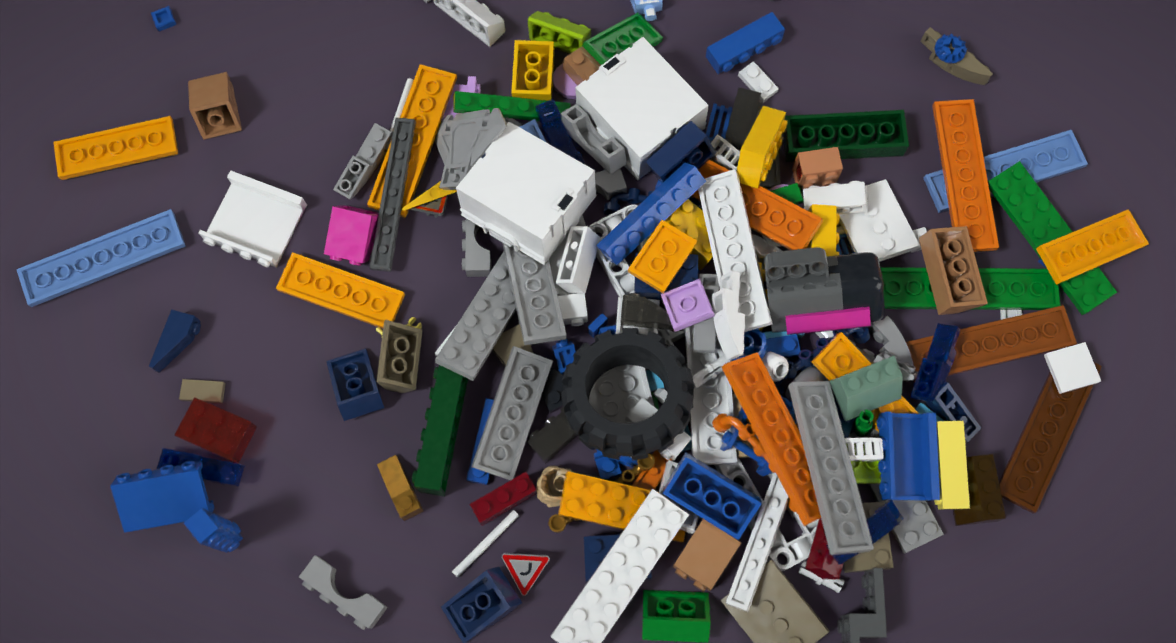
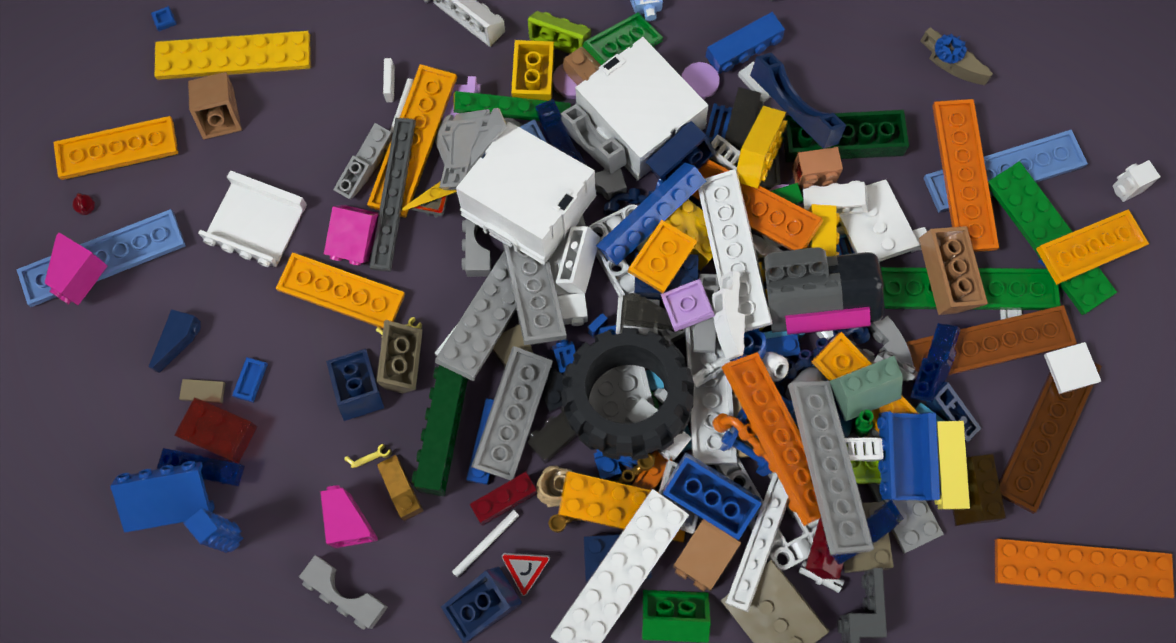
none -> dark pink slope [45,233,108,305]
none -> dark red tile [72,193,95,215]
none -> yellow plate [155,31,310,80]
none -> blue tile [232,357,268,403]
none -> dark pink slope [321,485,378,548]
none -> light yellow piece [344,444,392,468]
none -> white tile [383,58,395,102]
none -> lavender tile [682,62,720,99]
none -> dark blue arch [750,53,846,149]
none -> orange plate [995,539,1174,599]
none -> white brick [1112,160,1160,202]

